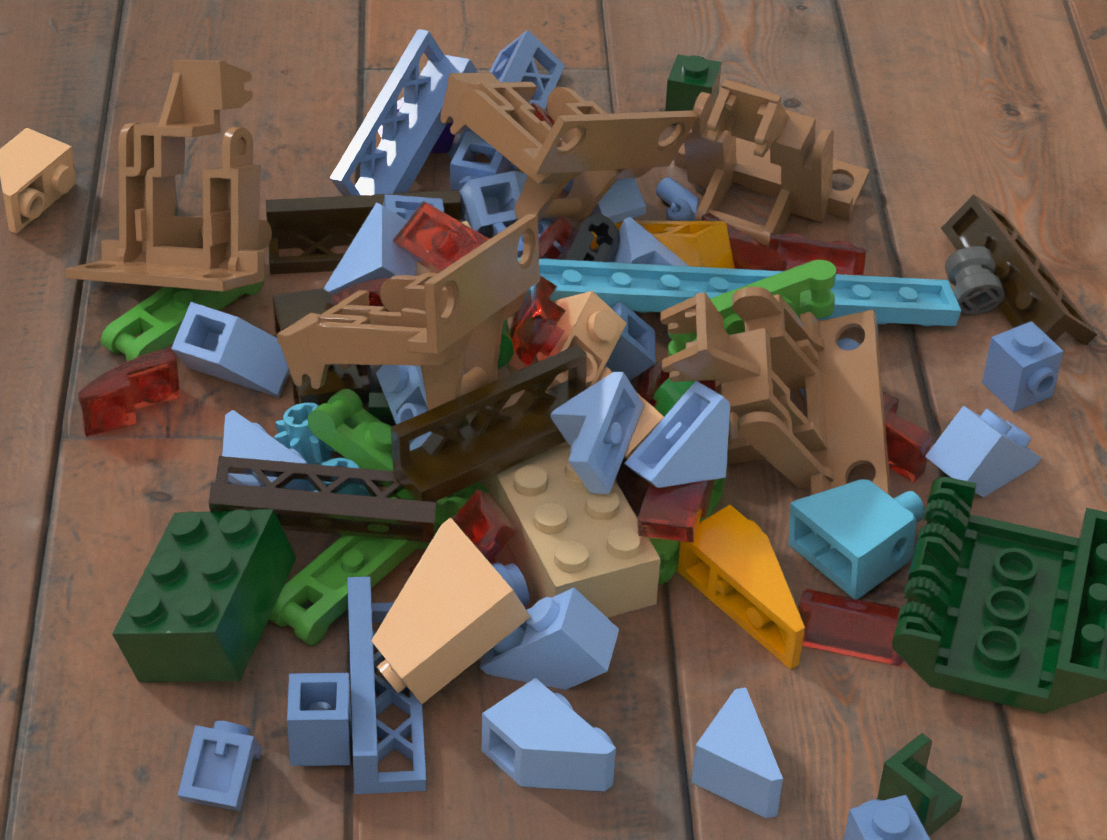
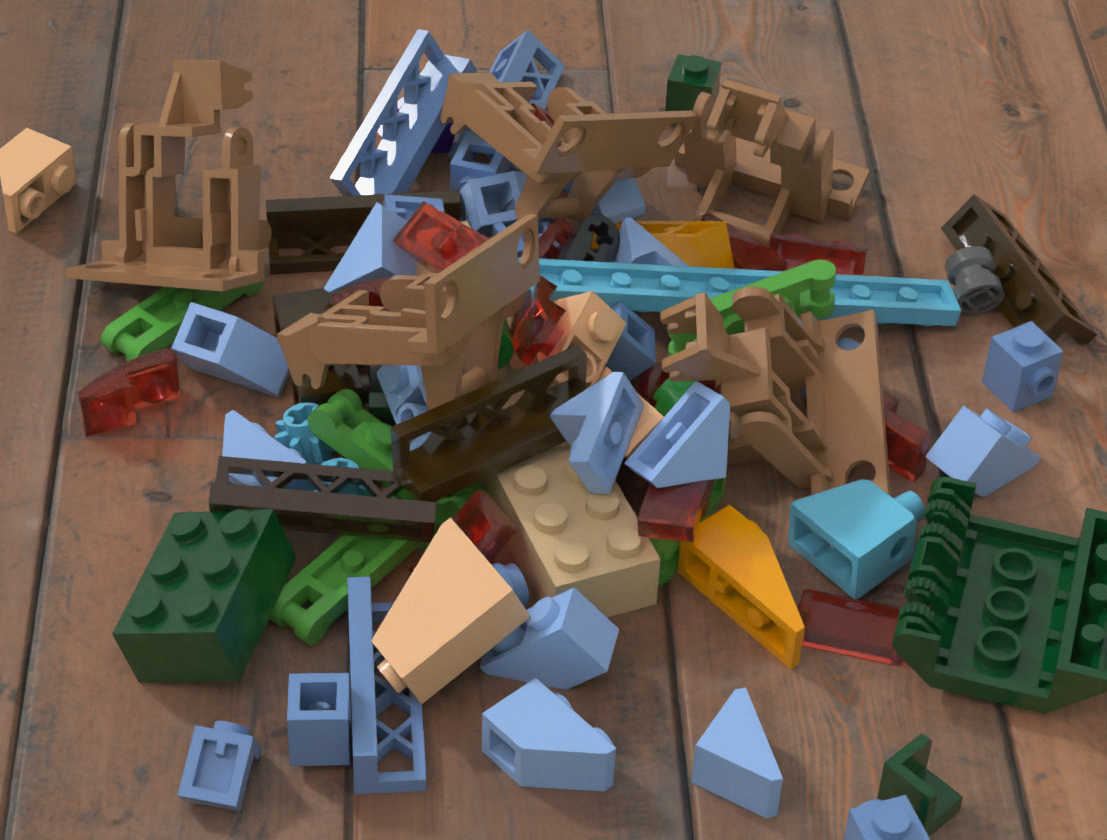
medium blue arm [656,177,700,221] -> none

